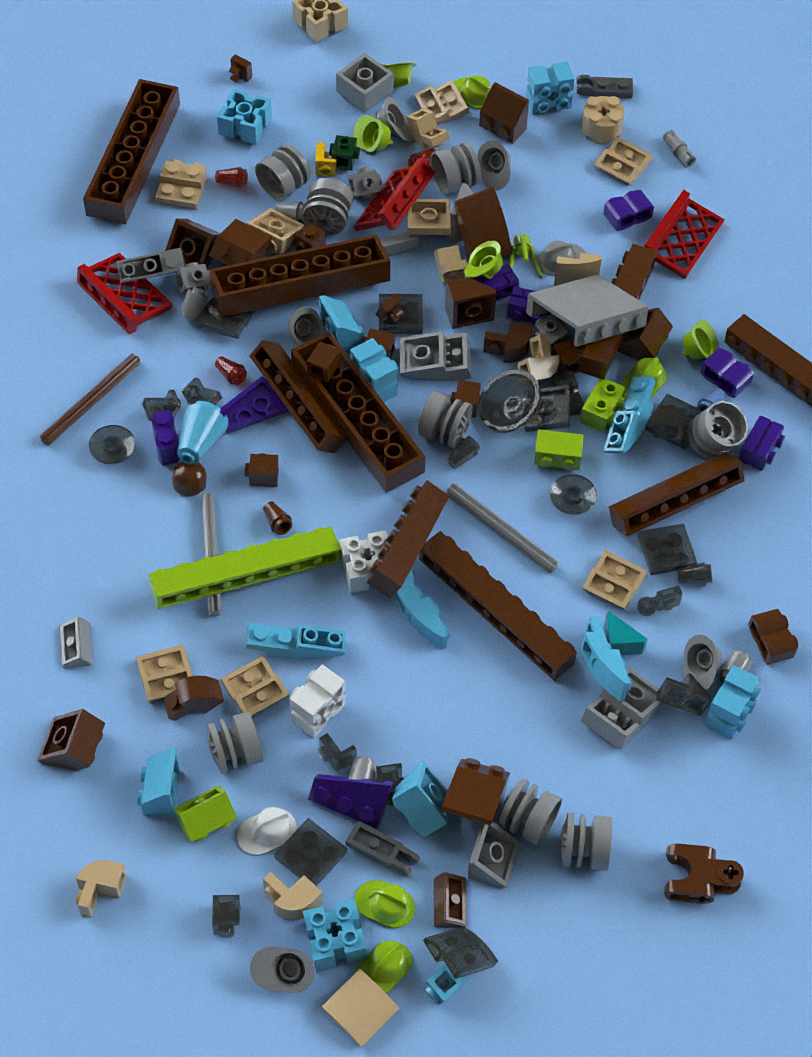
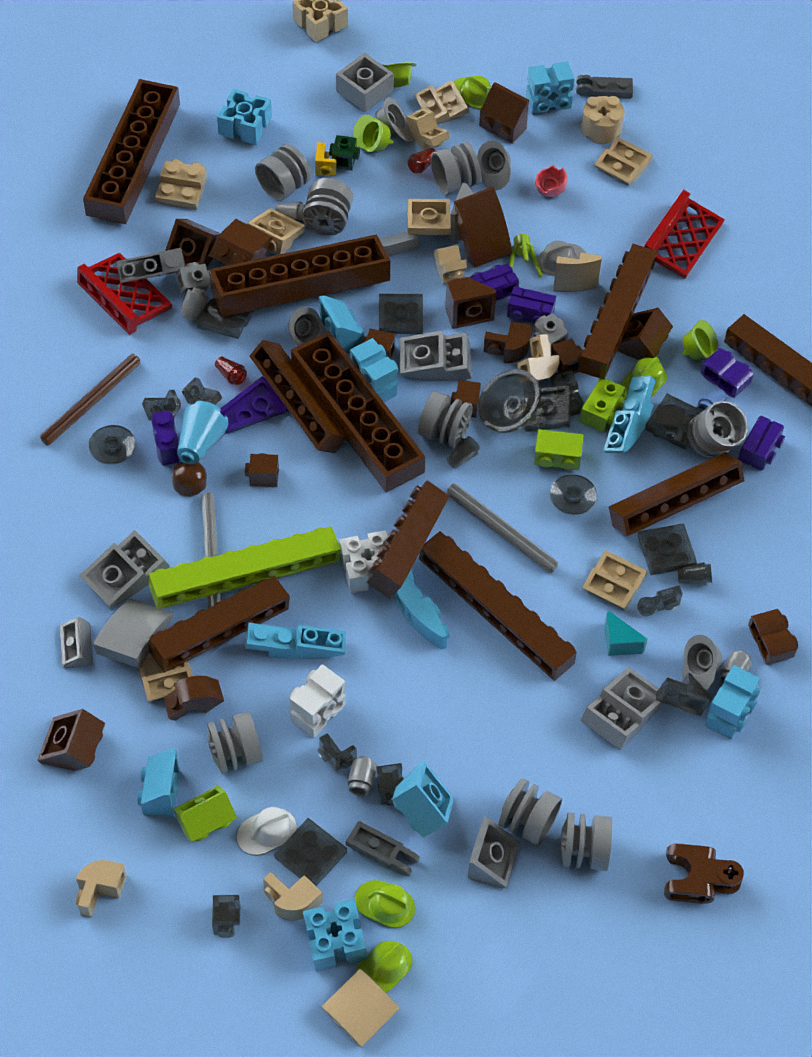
clear red cone [215,167,248,188] -> none
tan slope [220,655,289,716] -> none
reddish brown tile [229,54,252,83] -> none
light grey piece [250,947,314,993] -> none
reddish brown cone [263,501,292,535] -> none
reddish brown brick [295,222,326,251] -> none
reddish brown brick [307,342,340,383] -> none
dark purple wing [308,774,394,829] -> none
light grey brick [347,166,382,199] -> none
red fence [353,157,435,231] -> none
reddish brown tile [375,293,404,323] -> none
clear smoke slope [423,926,498,979] -> none
medium azure brick [425,959,468,1003] -> none
reddish brown slope [434,872,466,928] -> none
reddish brown slope [441,758,510,825] -> none
lime piece [464,241,503,279] -> none
light grey panel [526,274,648,347] -> none
medium azure slope [580,616,632,702] -> none
dark purple brick [603,190,654,231] -> none
light grey pin [663,130,696,167] -> none
none -> light grey slope [79,530,170,608]
none -> light grey slope [93,599,174,669]
none -> reddish brown brick [149,576,290,673]
none -> coral hair [535,165,568,197]

